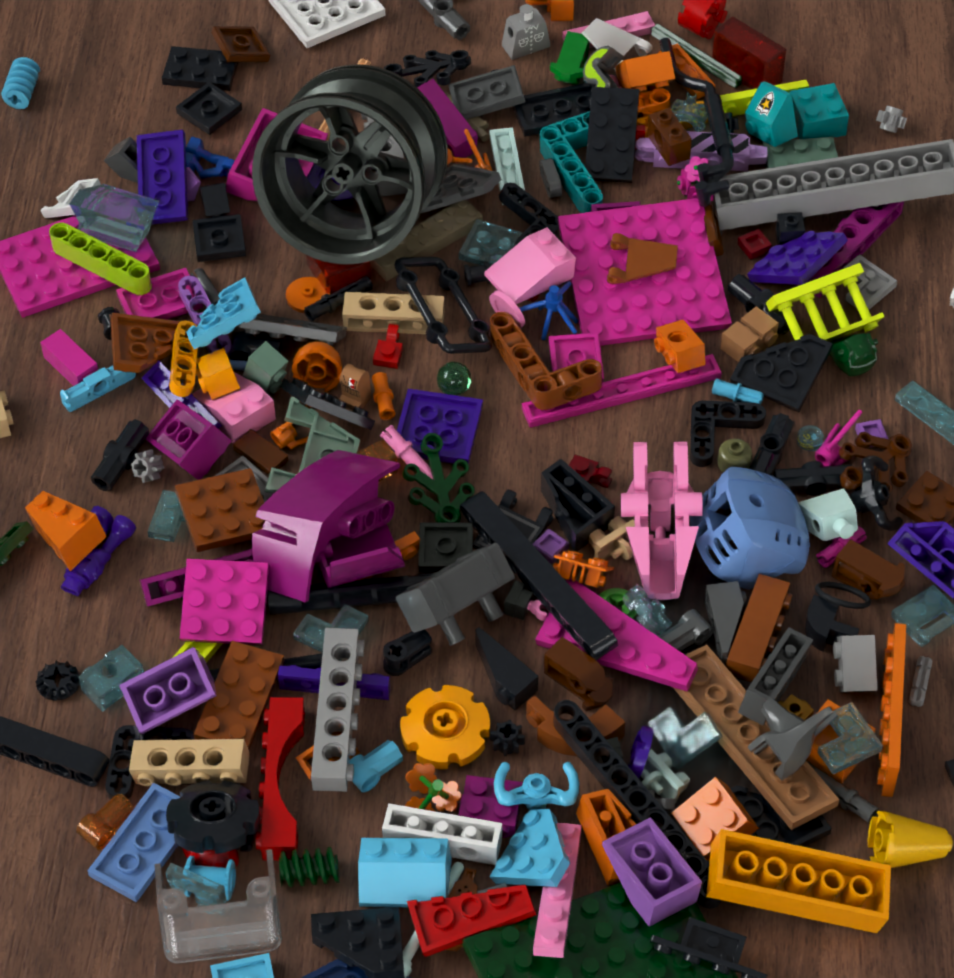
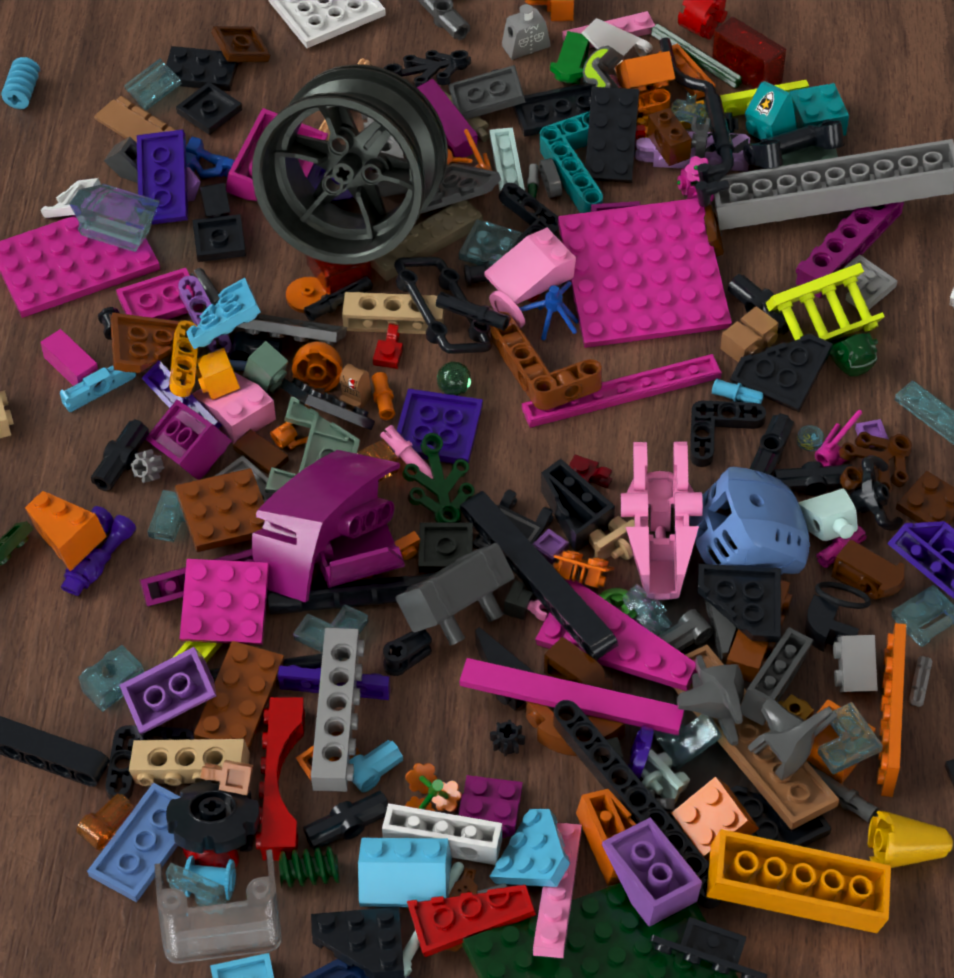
black gear [35,660,80,701] -> none
lime beam [49,223,152,295] -> none
light orange piece [400,685,490,769] -> none
medium azure piece [494,762,580,810] -> none
dark pink plate [548,332,604,382] -> none
dark orange flag [607,233,678,284] -> none
orange brick [654,319,706,373] -> none
olive head [717,438,752,473] -> none
dark red plate [738,229,772,260] -> none
dark purple plate [747,231,848,285] -> none
black brick [775,212,805,245] -> none
light grey gear [876,106,907,133] -> none
none -> medium nougat windscreen [94,96,176,143]
none -> clear light blue plate [124,59,182,110]
none -> nougat plate [200,760,253,795]
none -> black piece [303,791,388,851]
none -> black pin [436,292,510,331]
none -> dark pink tile [459,658,684,735]
none -> light grey piece [527,164,539,199]
none -> dark grey piece [677,655,745,745]
none -> dark grey plate [691,116,711,158]
none -> black plate [698,564,781,643]
none -> black piece [743,119,845,169]

